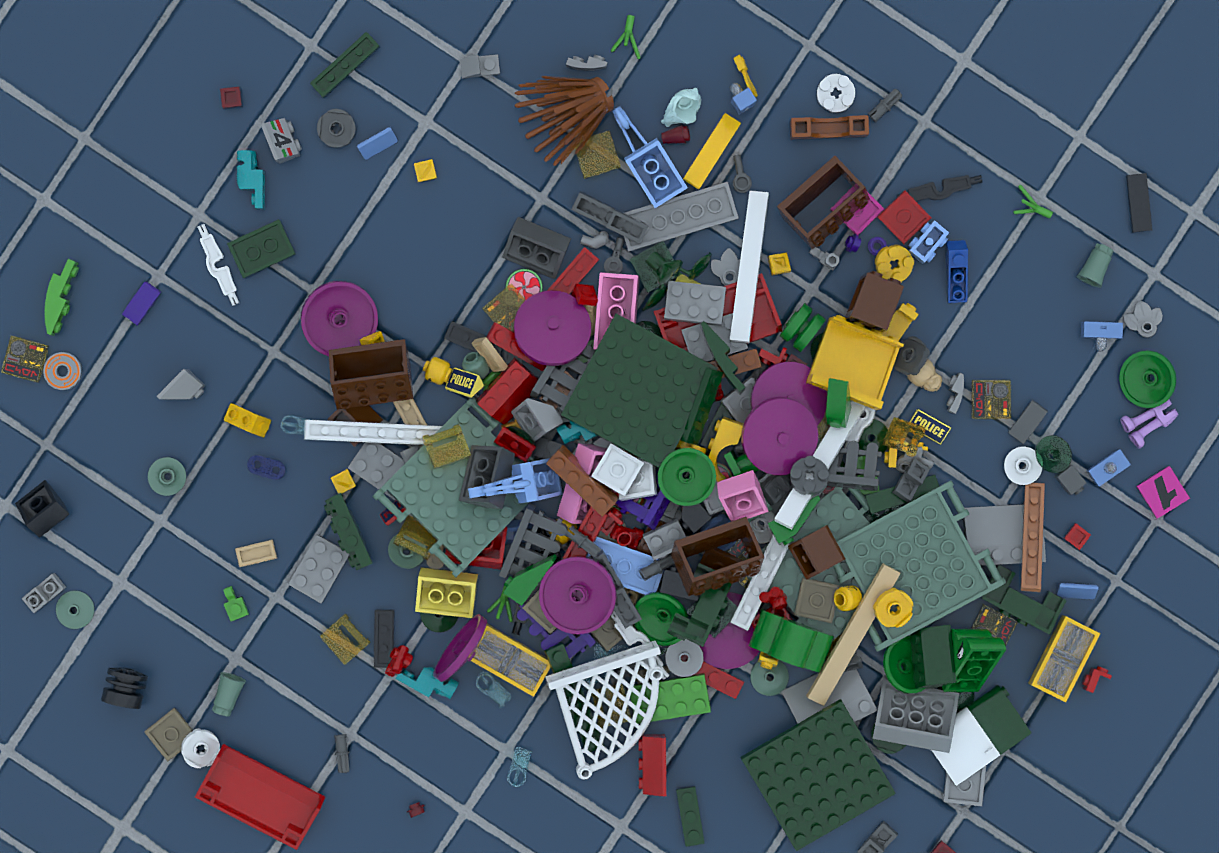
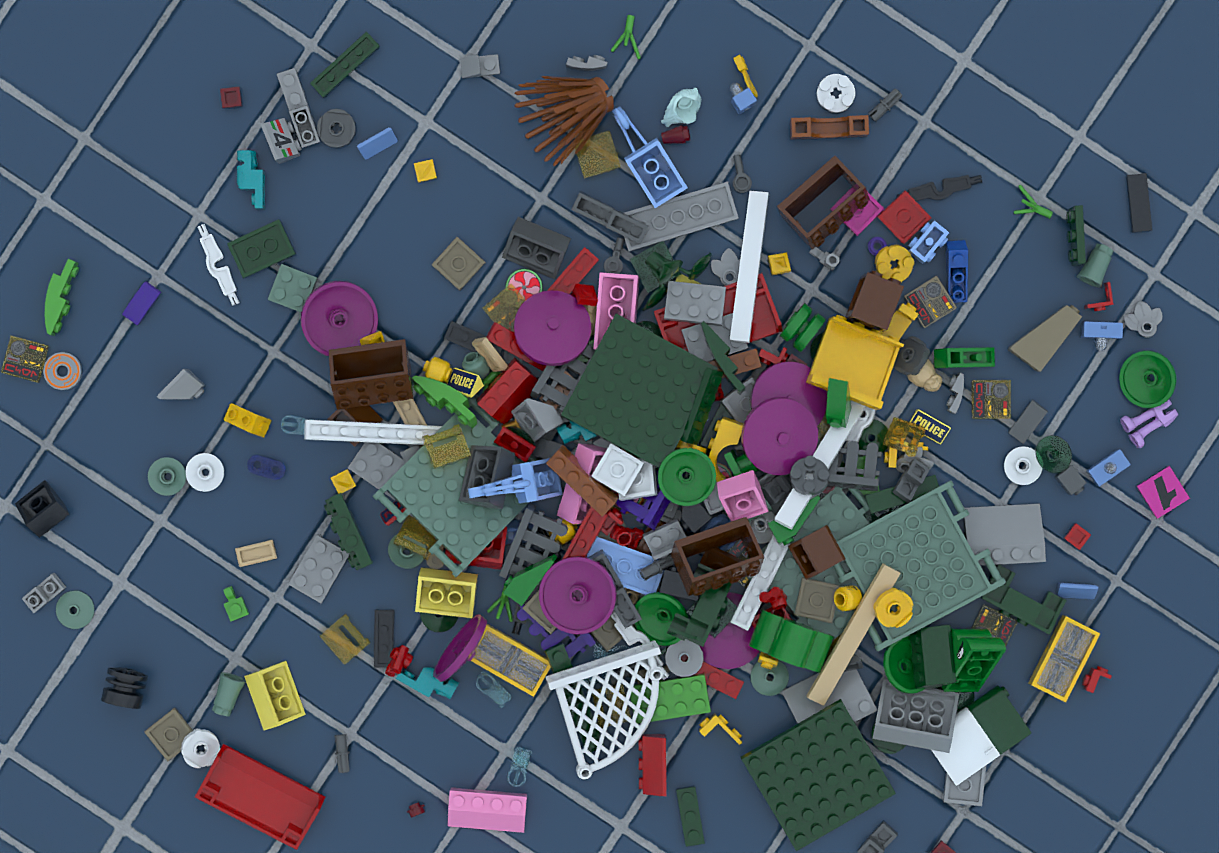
dark grey axle [565,526,601,558] -> none
light grey arm [580,231,609,249] -> none
yellow slope [683,113,741,189] -> none
dark purple plate [845,234,861,253] -> none
nougat plate [1021,483,1045,592] -> none
none -> white dish [186,453,224,492]
none -> light yellow slope [244,661,306,730]
none -> sand green plate [268,264,318,312]
none -> light grey slope [277,68,320,148]
none -> bright green slope [412,376,478,429]
none -> dark tan tile [432,237,486,290]
none -> bright pink slope [448,788,527,833]
none -> yellow bracket [699,714,742,745]
none -> tile [904,275,957,328]
none -> green slope [934,347,995,368]
none -> dark tan slope [1007,305,1082,372]
none -> dark green plate [1066,205,1086,266]
none -> red bracket [1084,282,1113,312]

